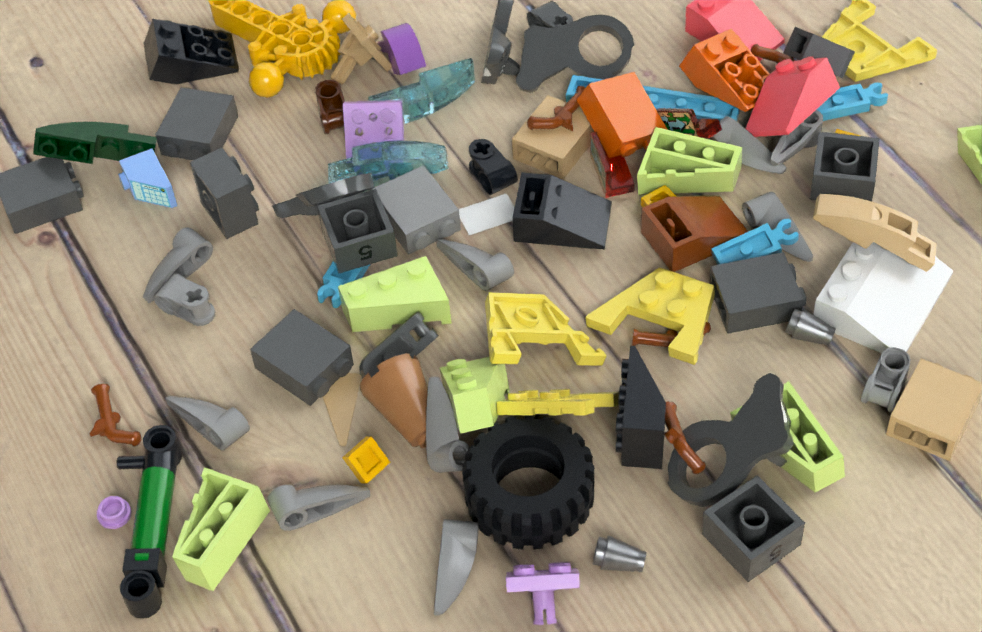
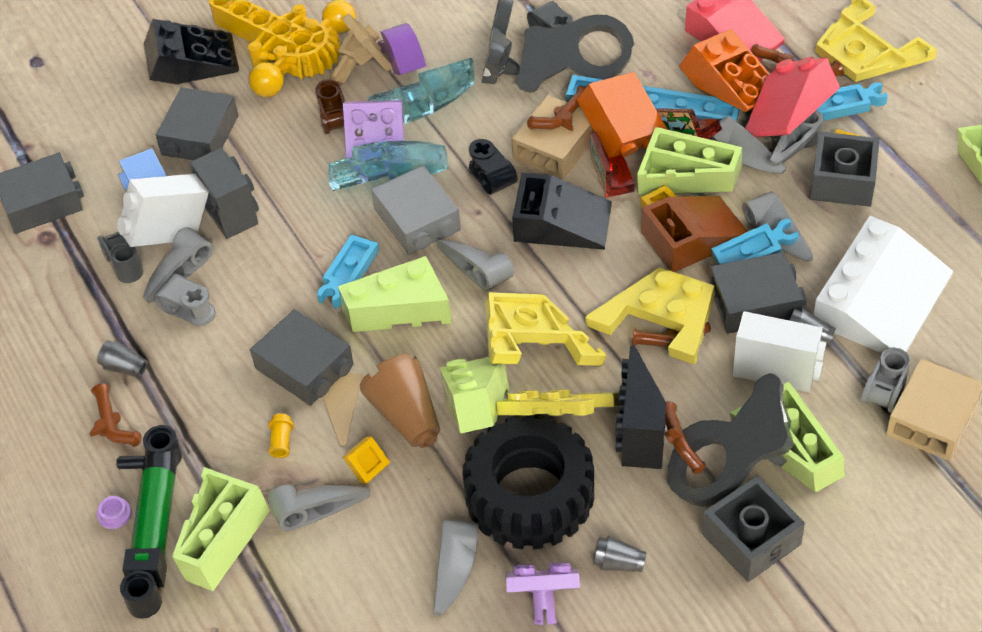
dark green slope [33,122,157,164] -> none
light grey piece [165,396,250,451] -> none
dark grey animal [272,173,375,218] -> none
dark grey brick [317,189,398,274] -> none
dark grey plate [359,311,439,379] -> none
light grey piece [426,377,469,473] -> none
white sticker [459,194,514,235] -> none
dark grey slope [783,27,855,78] -> none
tan slope [813,194,937,272] -> none
none -> dark grey piece [97,232,144,283]
none -> flat silver cone [97,340,148,378]
none -> white brick [117,174,209,247]
none -> yellow pin [268,414,294,458]
none -> white brick [733,311,827,393]

